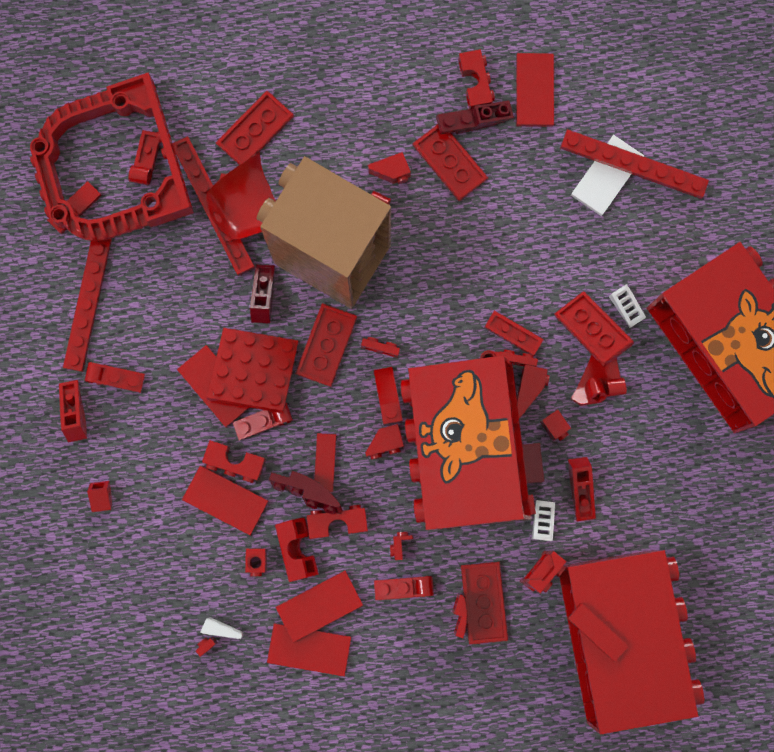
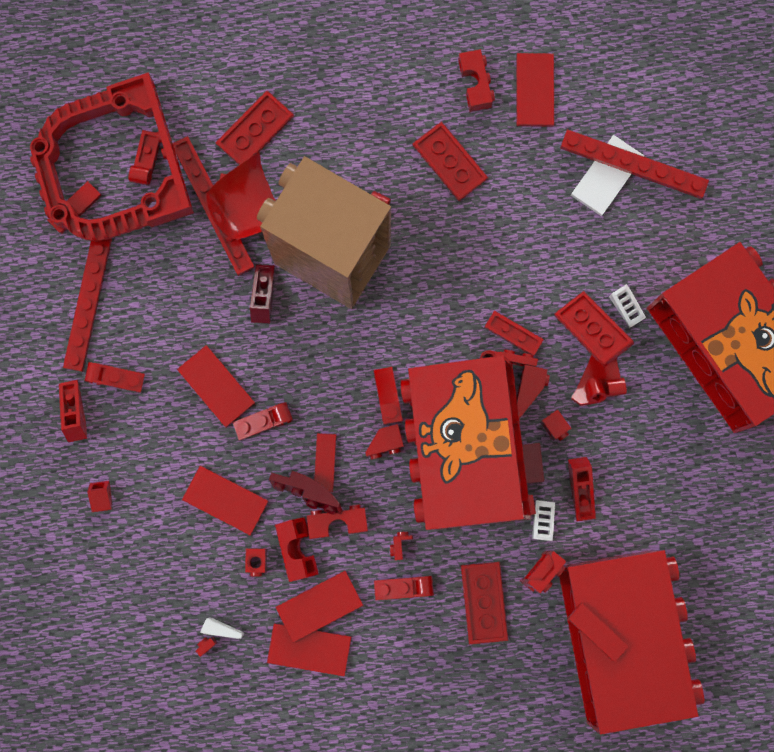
red arch [202,440,266,483] -> none
red plate [207,328,298,413] -> none
red tile [295,303,358,387] -> none
red plate [361,337,400,358] -> none
red slope [368,152,411,184] -> none
dark red slope [436,100,514,135] -> none
red slope [452,594,467,638] -> none

